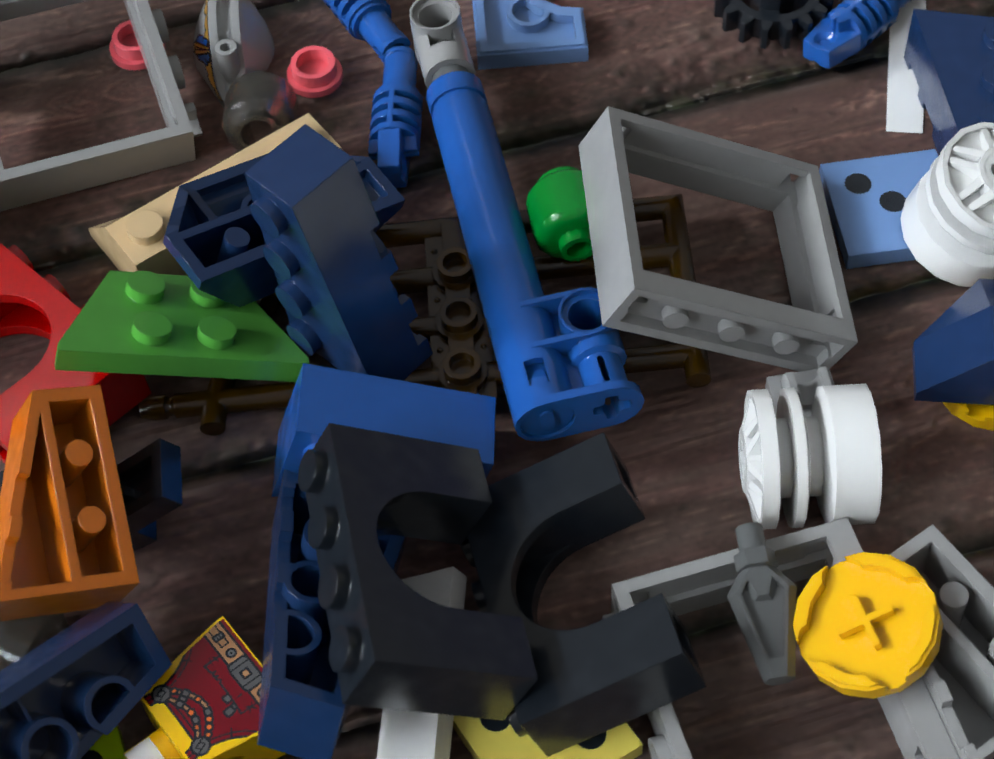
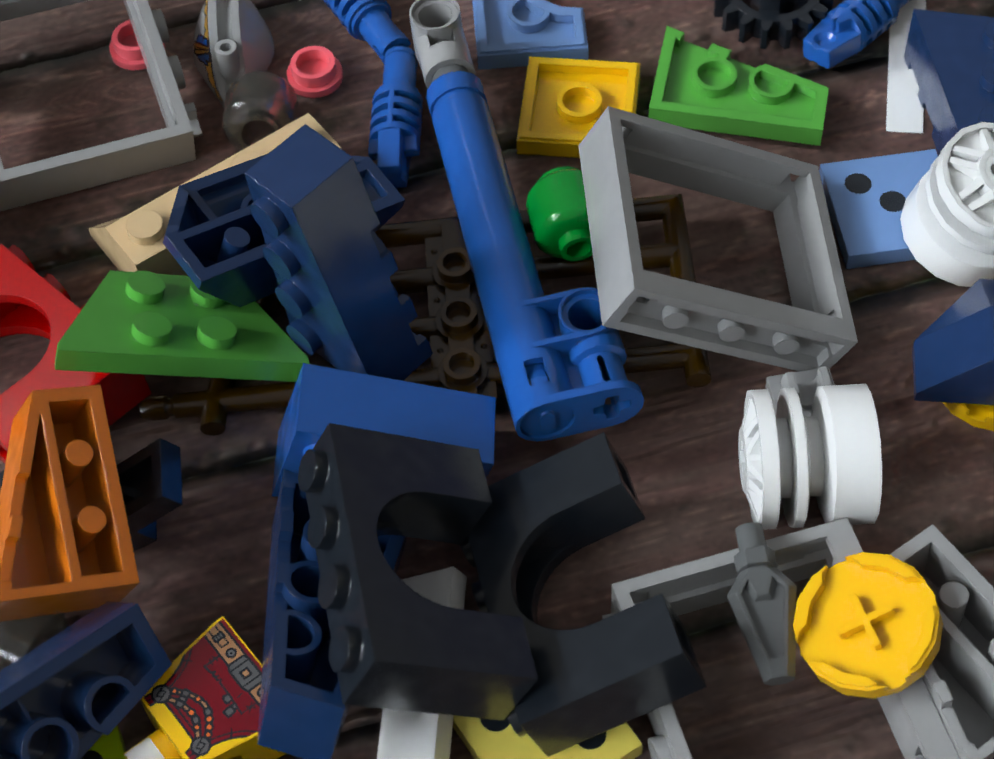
none -> yellow tile [517,56,641,158]
none -> bright green wing [648,26,829,146]

